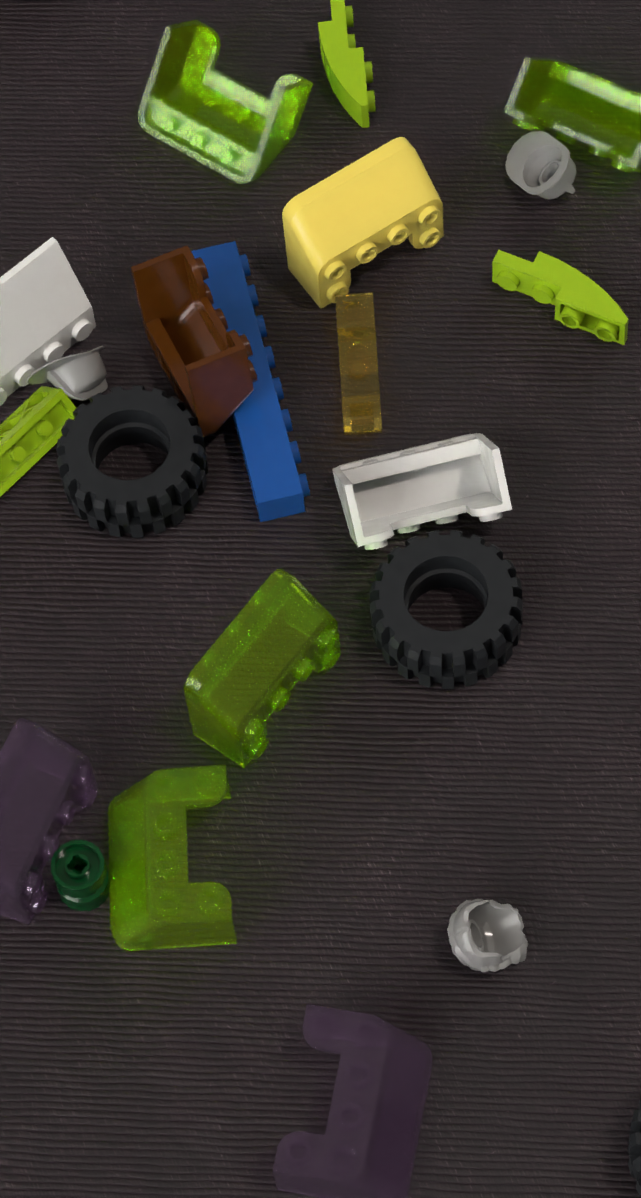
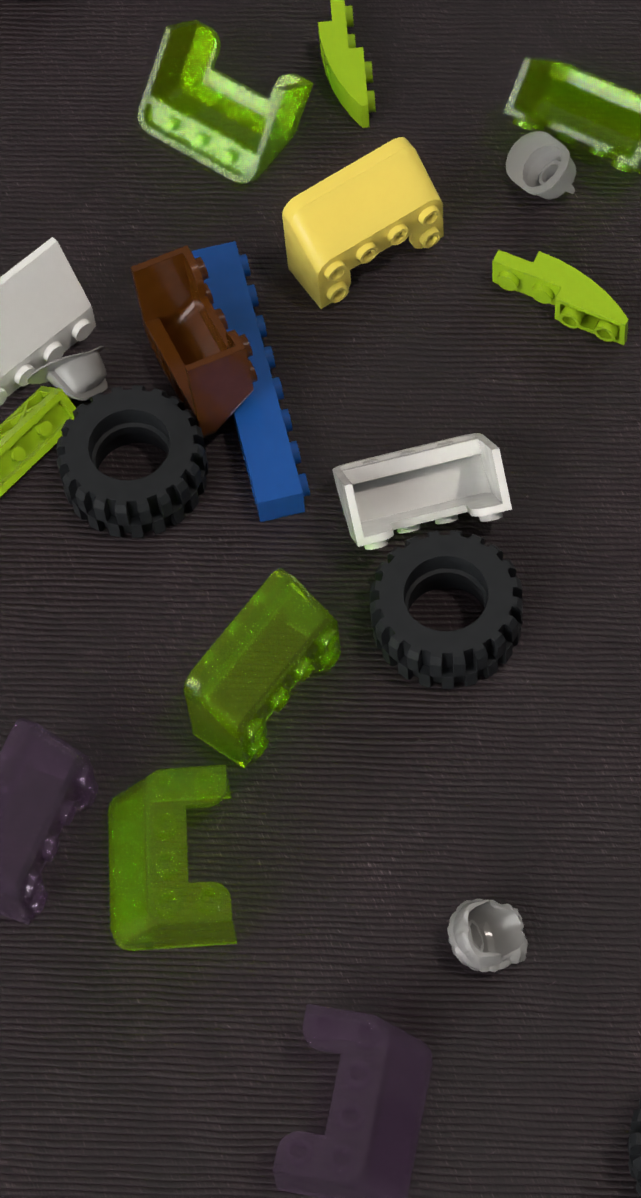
dark green wheel [51,840,111,911] -> none
clear yellow slope [335,292,382,435] -> none

